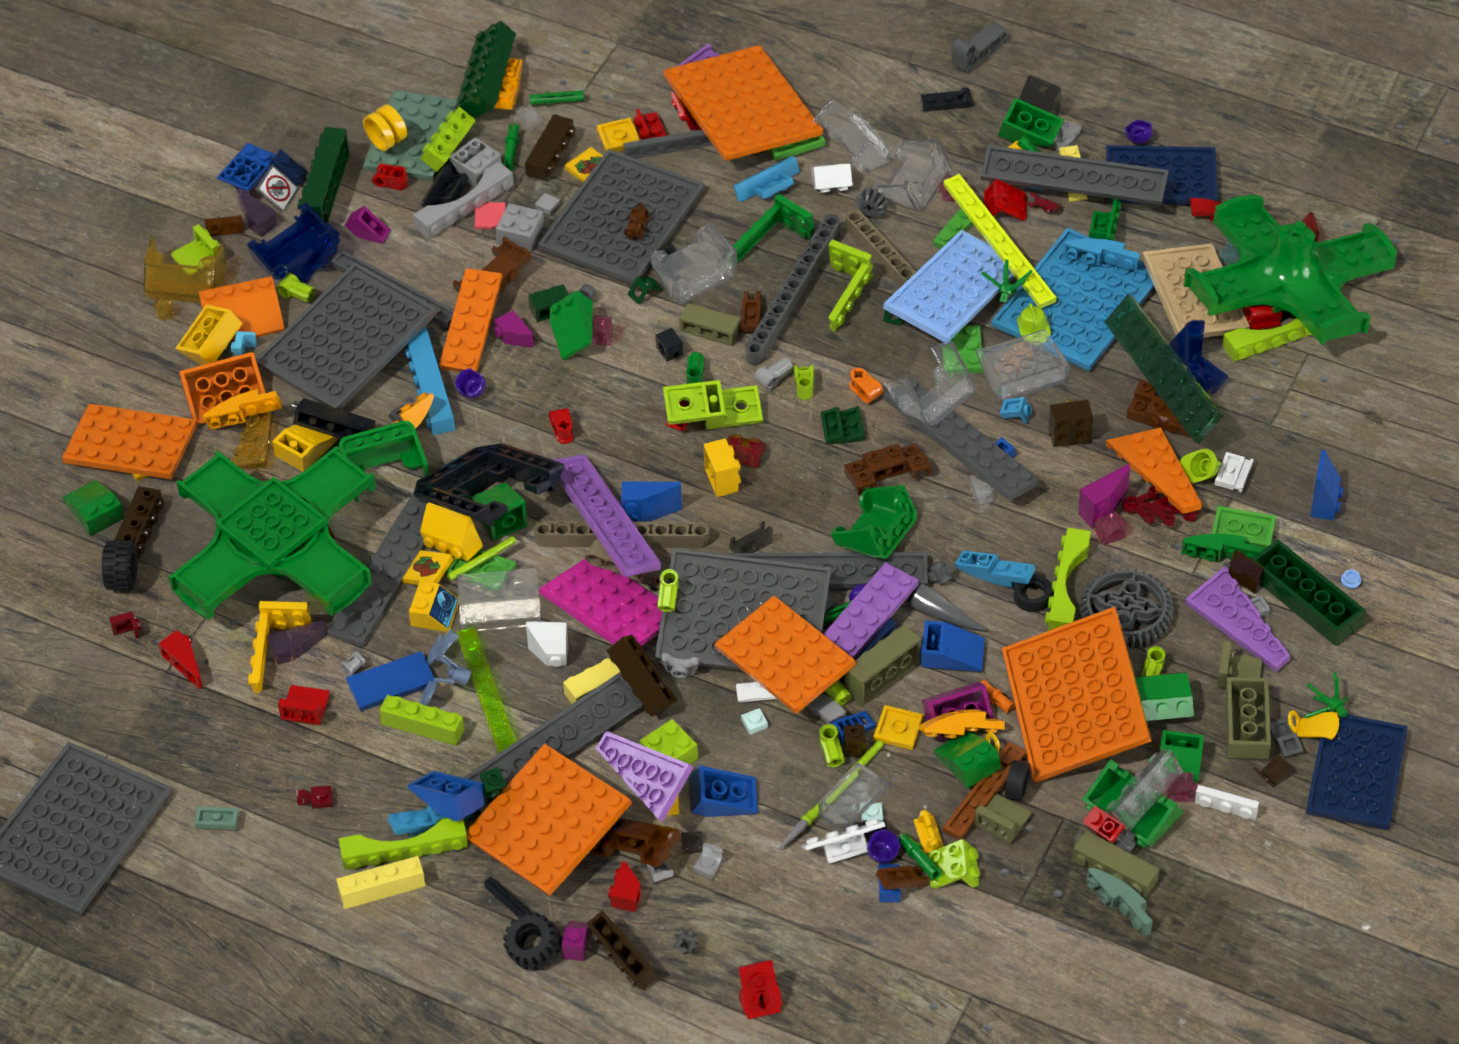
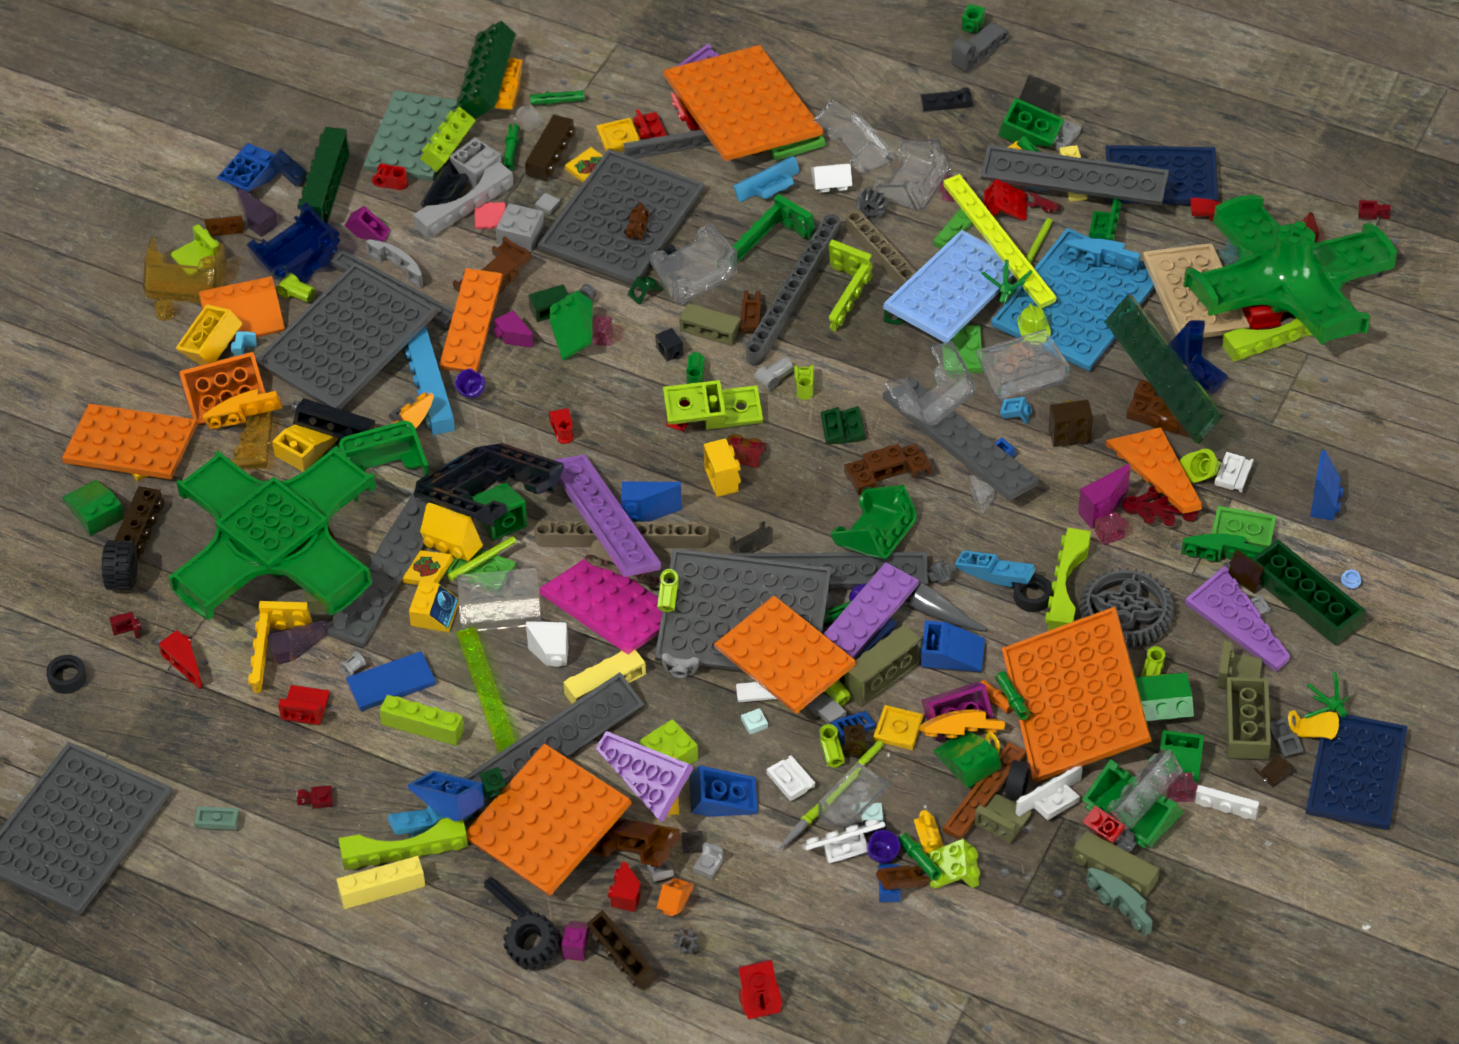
piece [255,165,299,213] -> none
yellow wheel [363,104,407,152] -> none
sand blue plant [419,629,471,706] -> none
dark brown brick [606,634,678,717] -> none
orange piece [849,368,884,404] -> none
dark purple hair [1125,120,1153,144] -> none
none -> black tyre [46,655,86,694]
none -> light grey slope [366,240,423,289]
none -> orange slope [657,878,694,916]
none -> white plate [767,755,815,801]
none -> green brick [961,4,985,34]
none -> green pin [995,671,1030,720]
none -> white bracket [1016,766,1083,820]
none -> lime bar [1026,218,1053,264]
none -> dark red plate [1358,200,1391,219]

